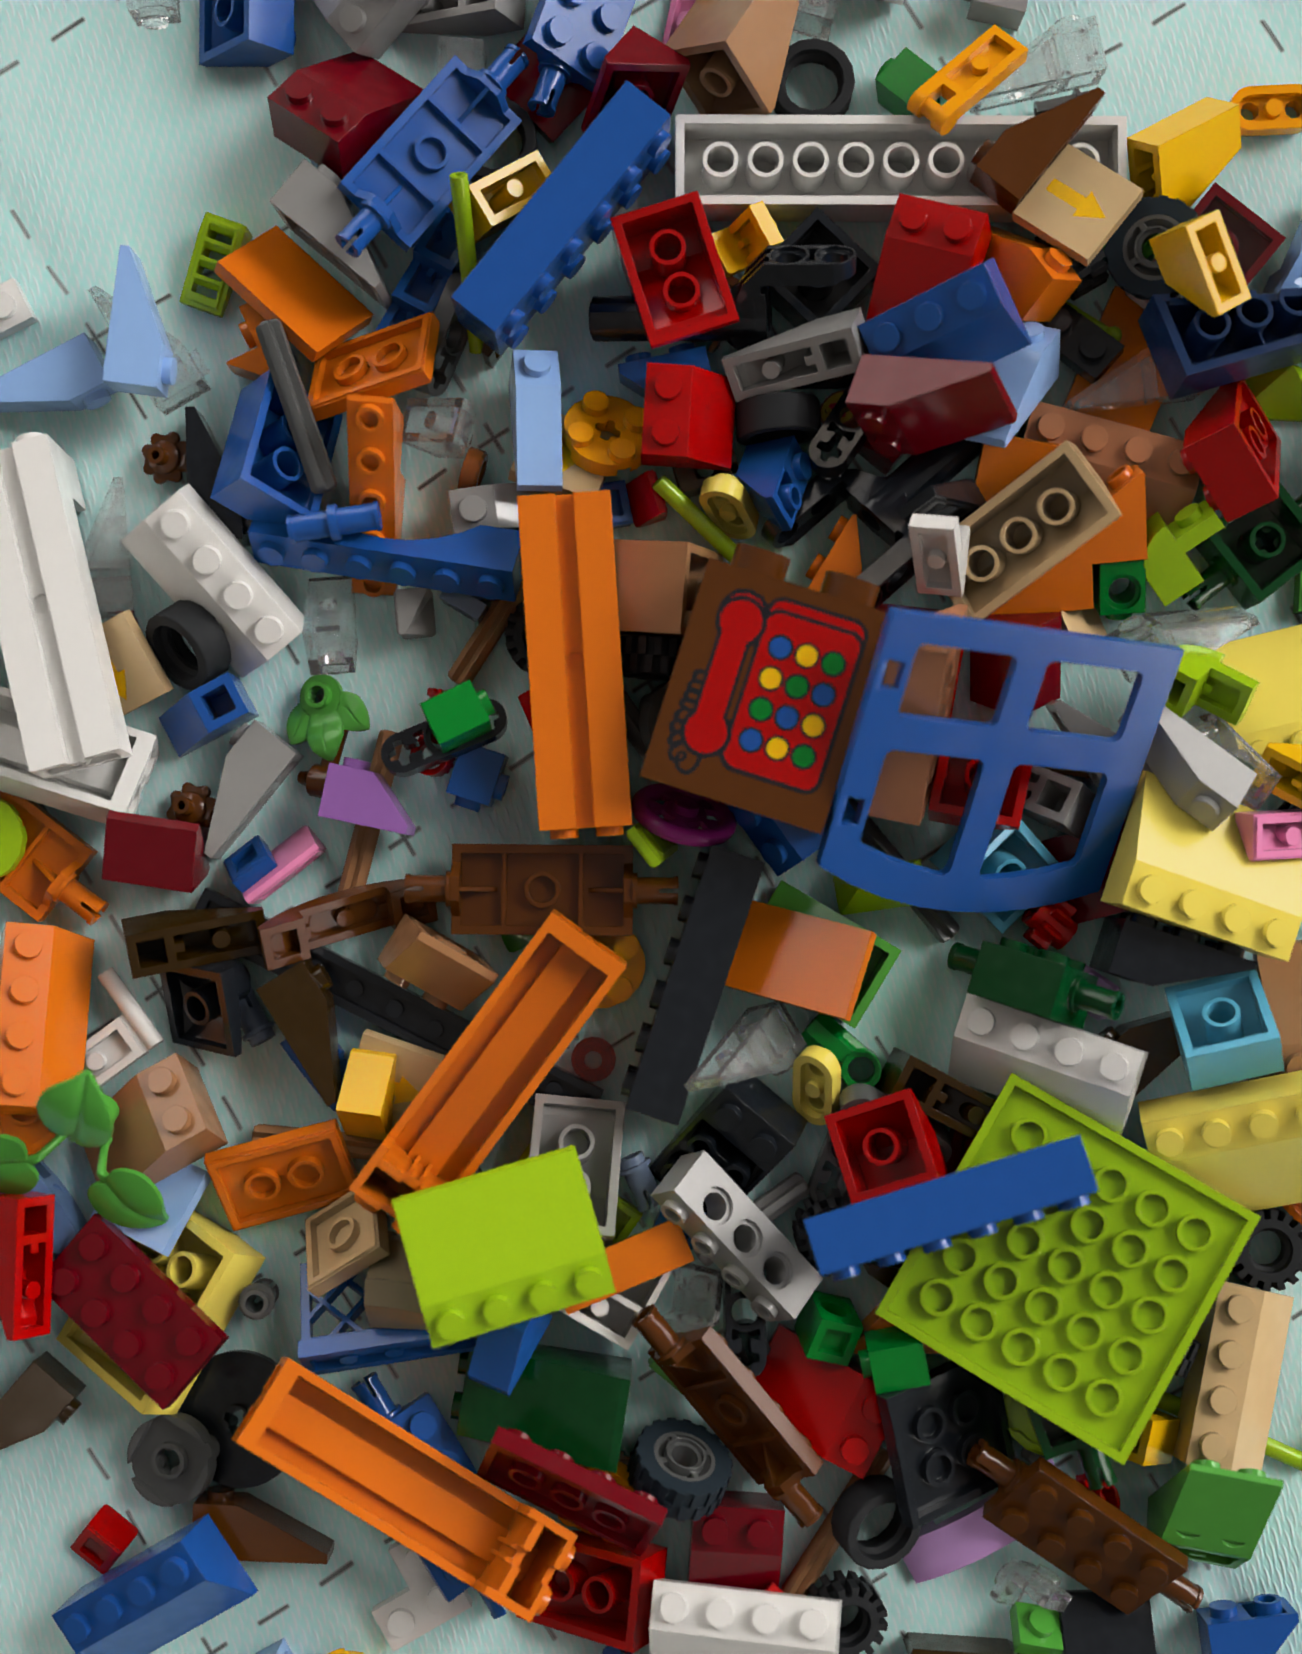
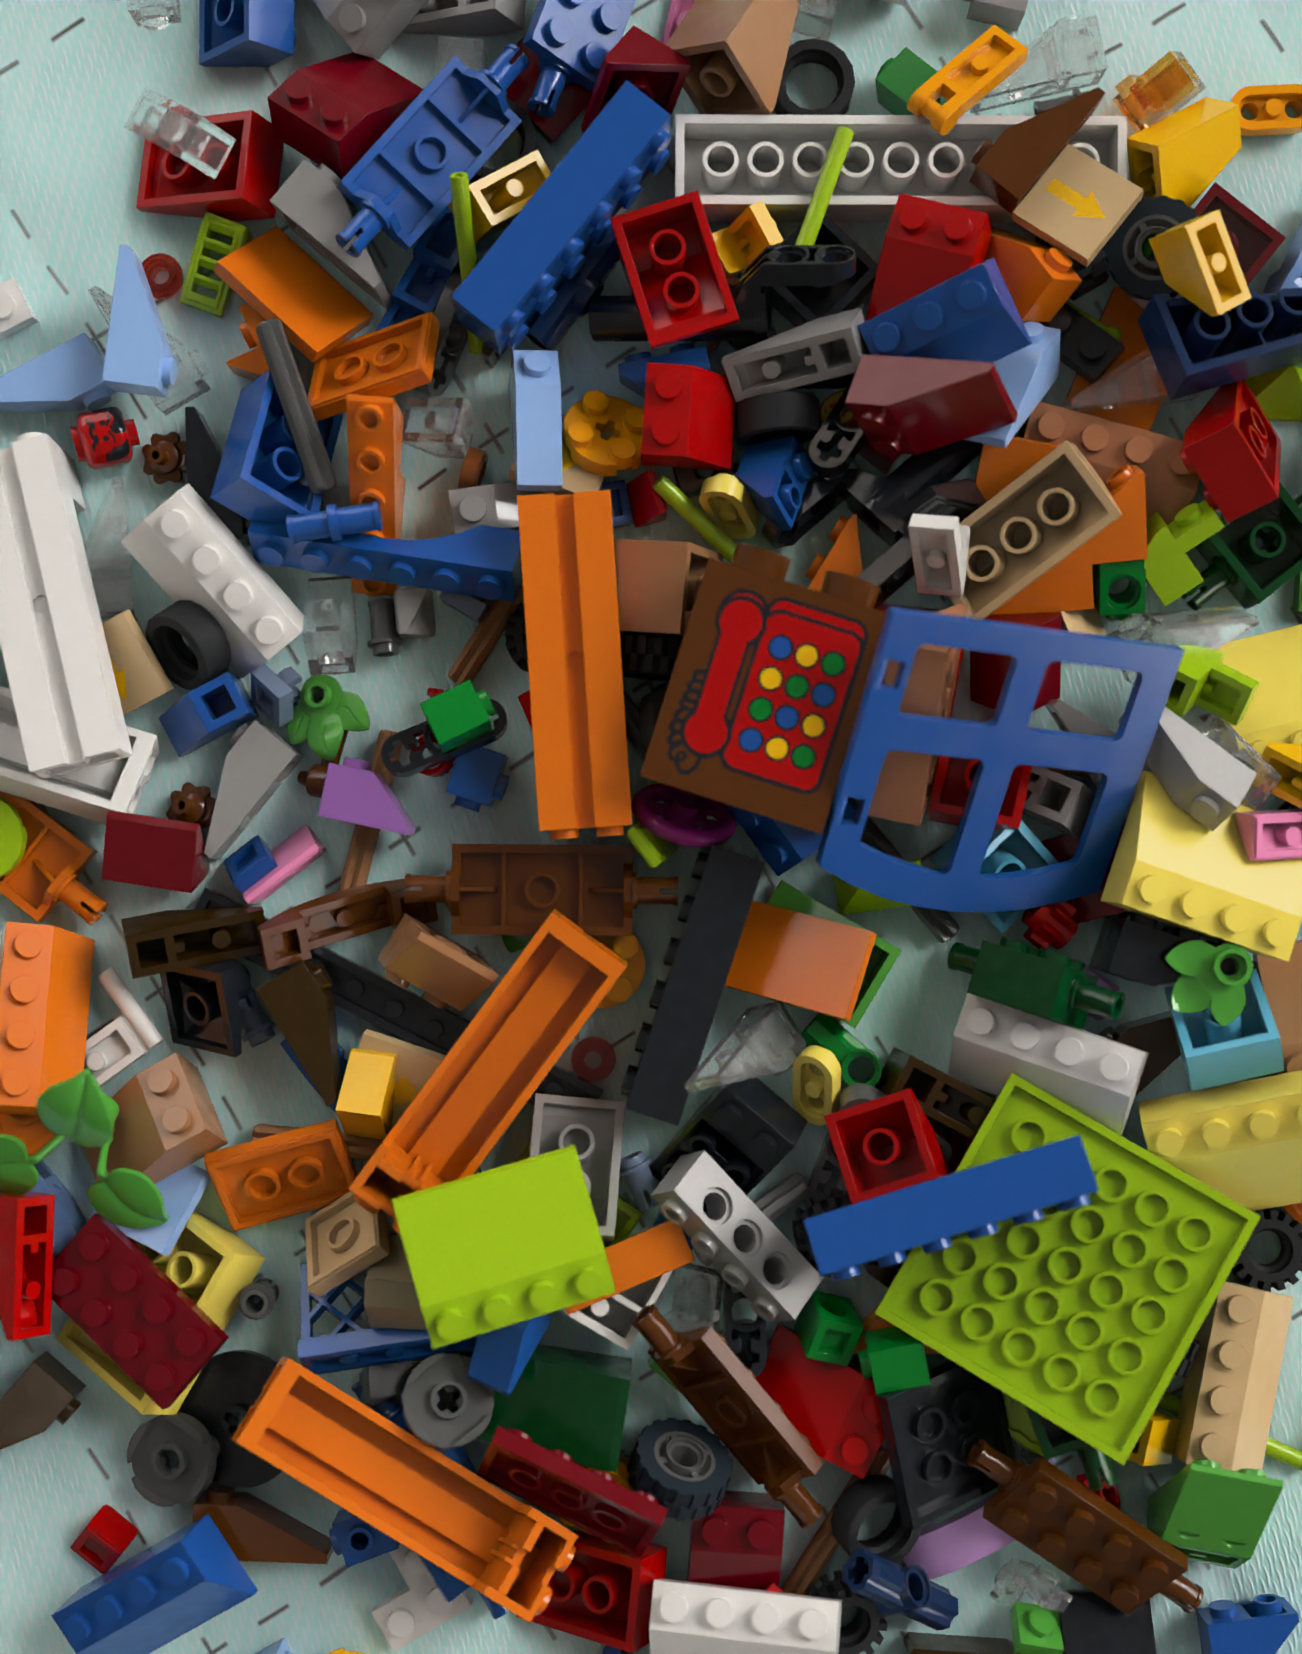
none -> red head [70,407,140,470]
none -> clear slope [124,87,236,180]
none -> red slope [136,110,284,222]
none -> clear red plate [142,253,184,299]
none -> sand blue tile [250,664,302,728]
none -> blue brick [329,1509,400,1568]
none -> black slope [359,1360,423,1407]
none -> dark grey pin [367,599,403,657]
none -> dark grey plate [401,1353,494,1450]
none -> dark blue piece [526,229,620,351]
none -> lime bar [795,126,854,245]
none -> dark blue piece [842,1549,958,1631]
none -> clear orange brick [1112,51,1206,133]
none -> bright green plate [1165,940,1253,1026]

